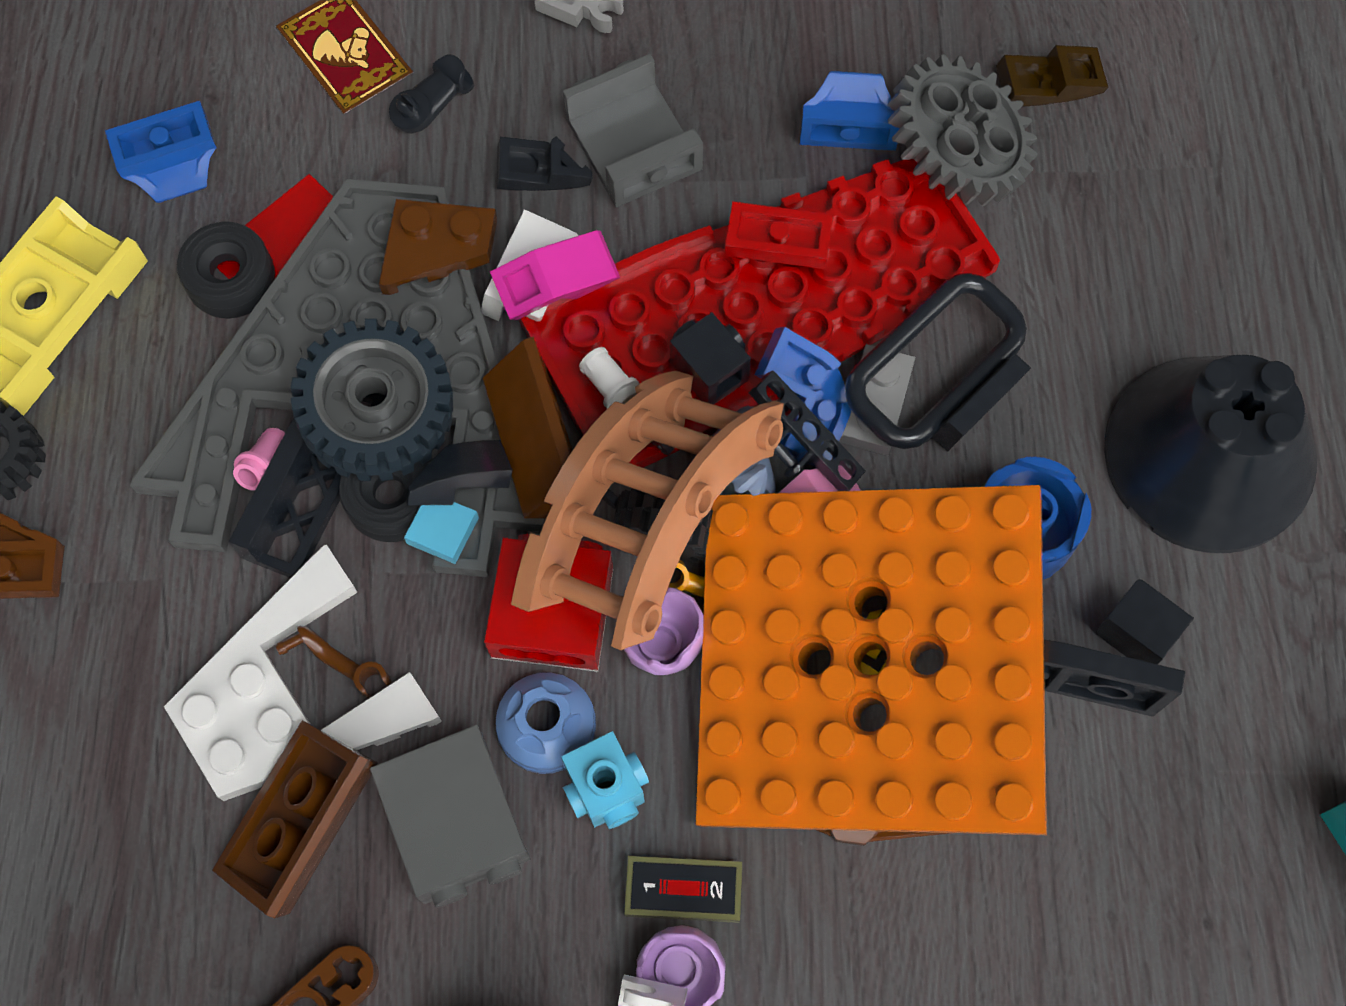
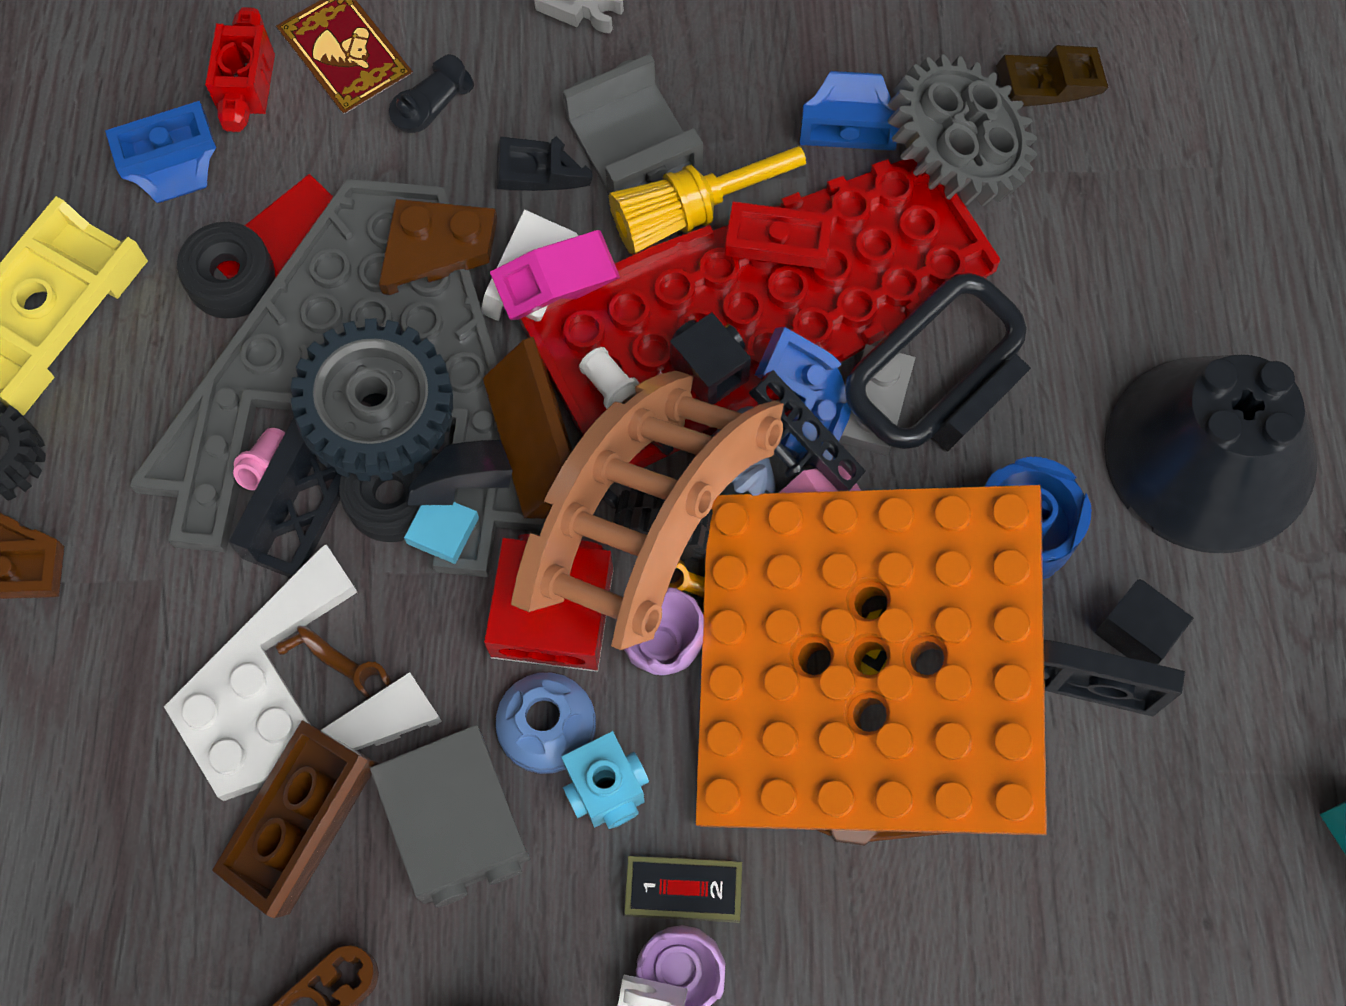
none -> red piece [205,7,275,132]
none -> yellow piece [609,146,806,255]

